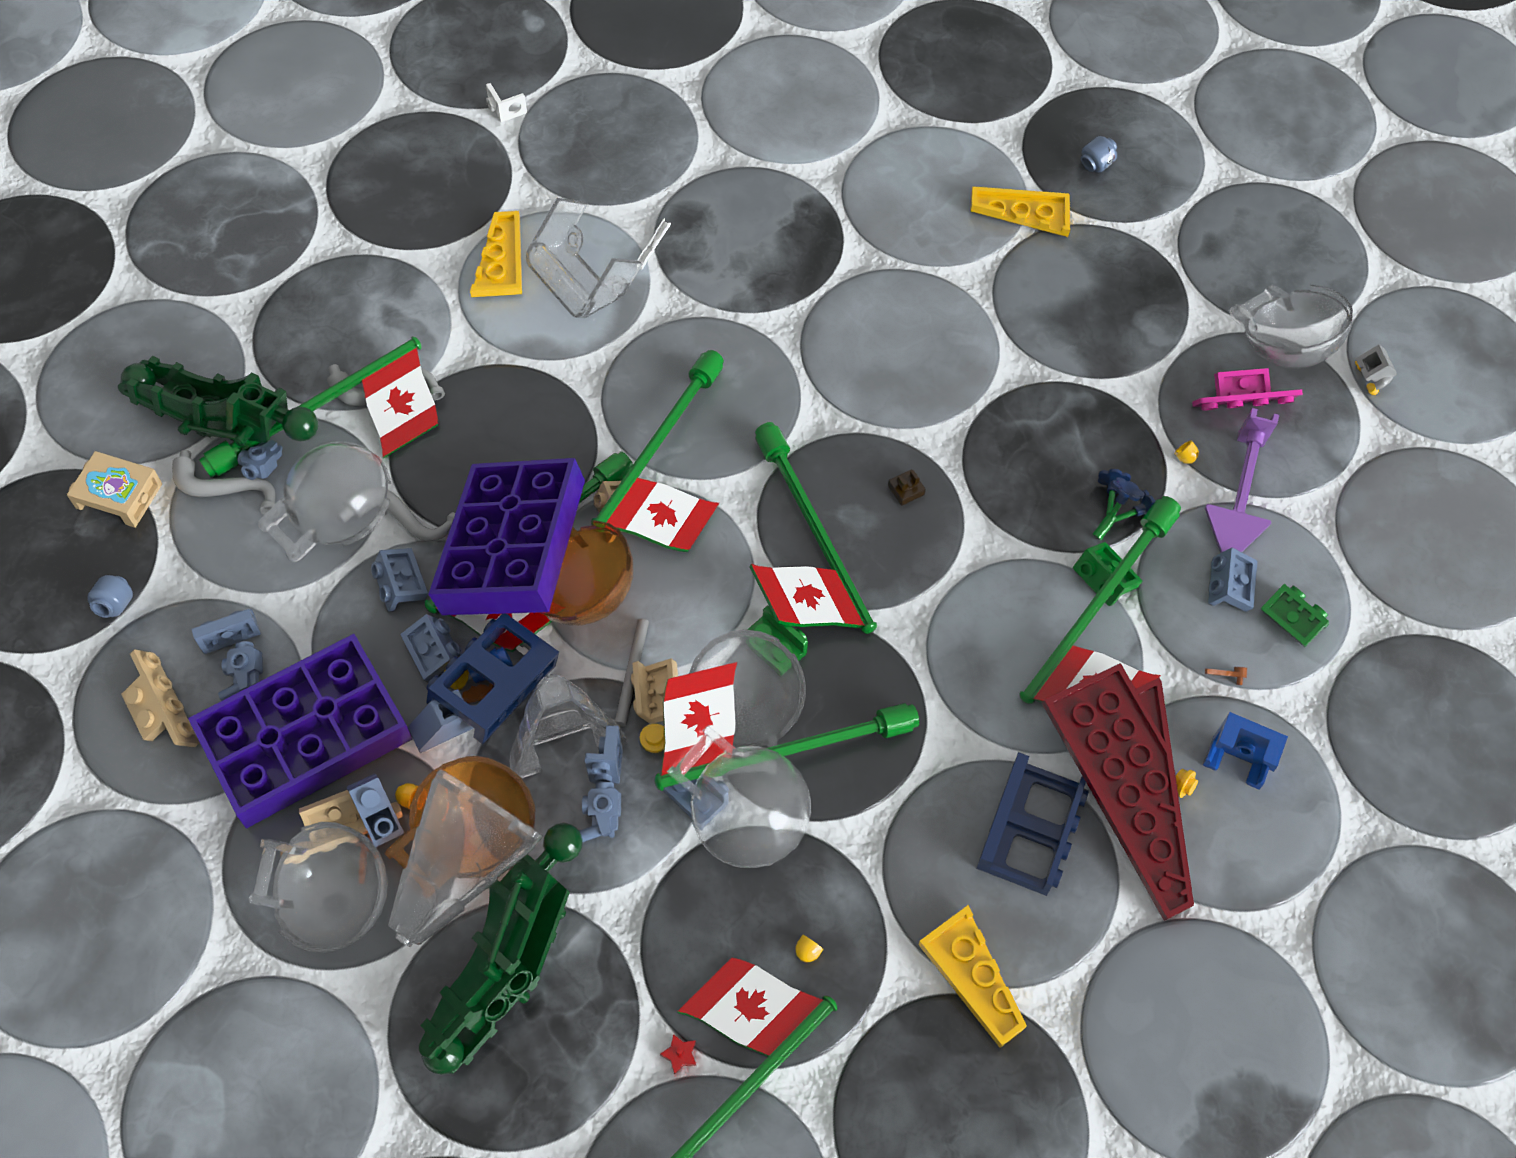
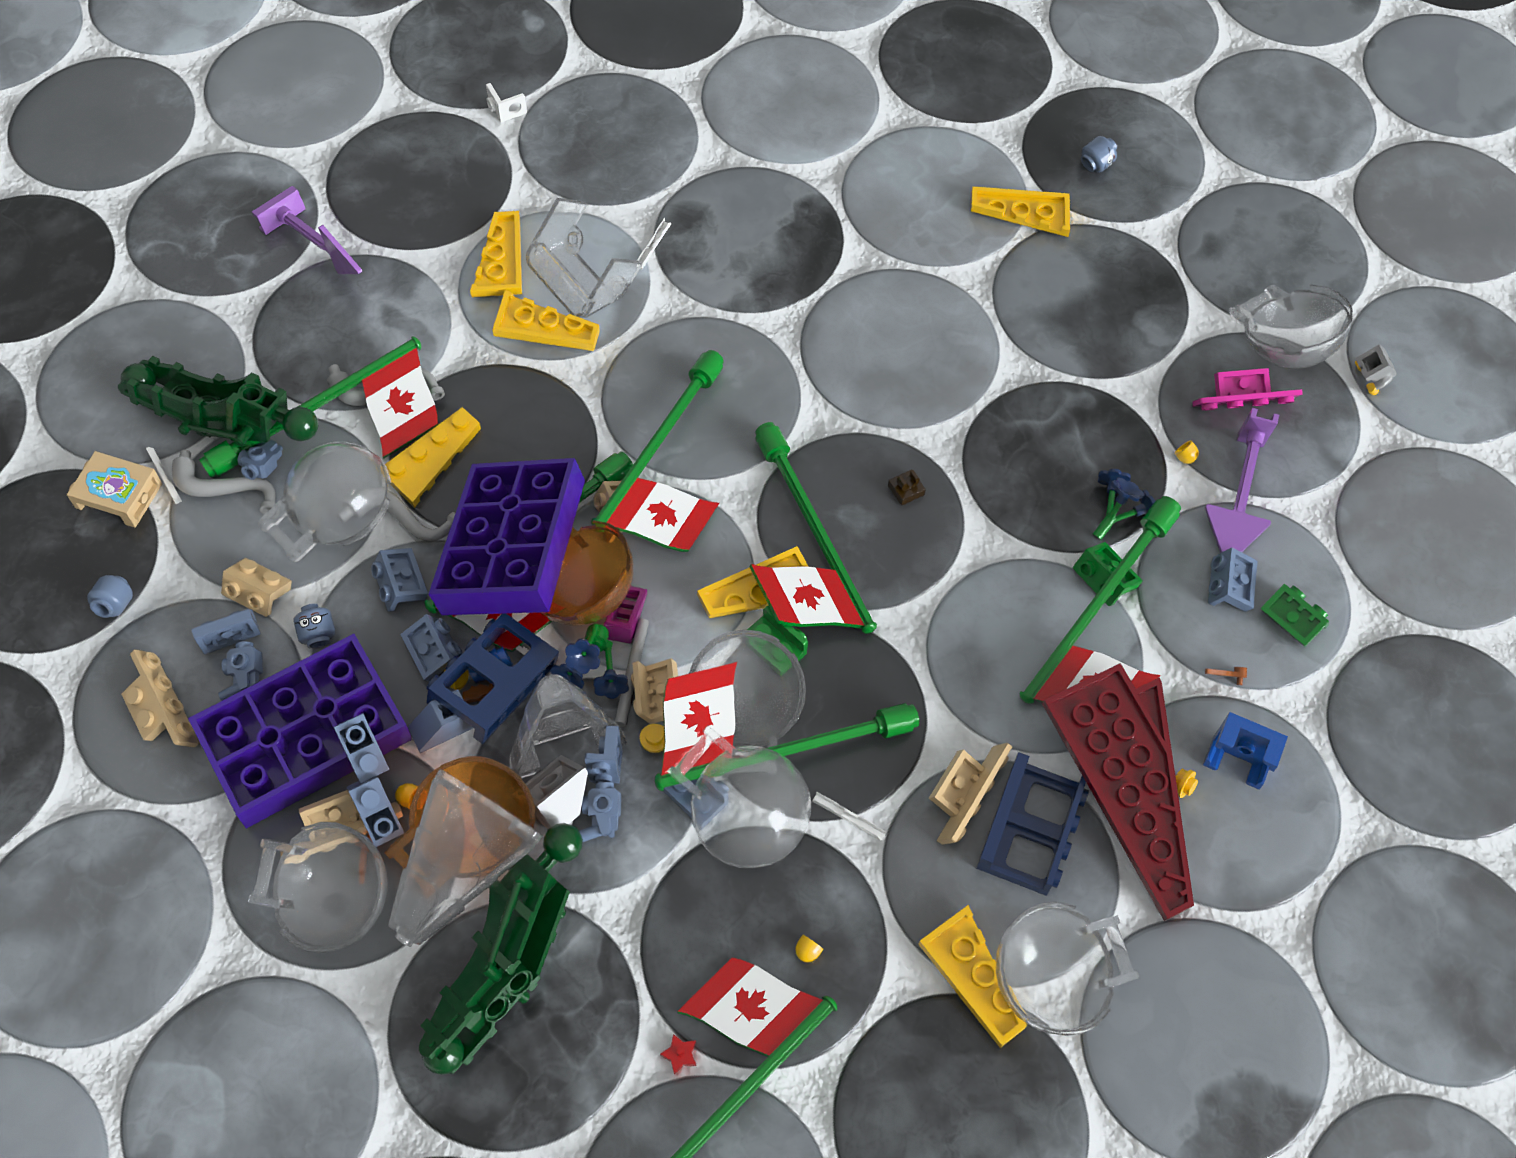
none -> white piece [146,447,182,504]
none -> tan bracket [221,558,292,617]
none -> medium lavender piece [252,186,362,274]
none -> sand blue head [293,604,335,648]
none -> sand blue slope [334,713,390,783]
none -> yellow wing [378,407,481,508]
none -> yellow wing [492,290,600,351]
none -> light grey slope [514,755,588,829]
none -> dark blue plant [550,623,629,699]
none -> magenta slope [604,584,647,644]
none -> yellow wing [697,546,809,619]
none -> white piece [812,792,886,841]
none -> tan bracket [929,743,1012,845]
none -> clear windscreen [995,902,1140,1036]

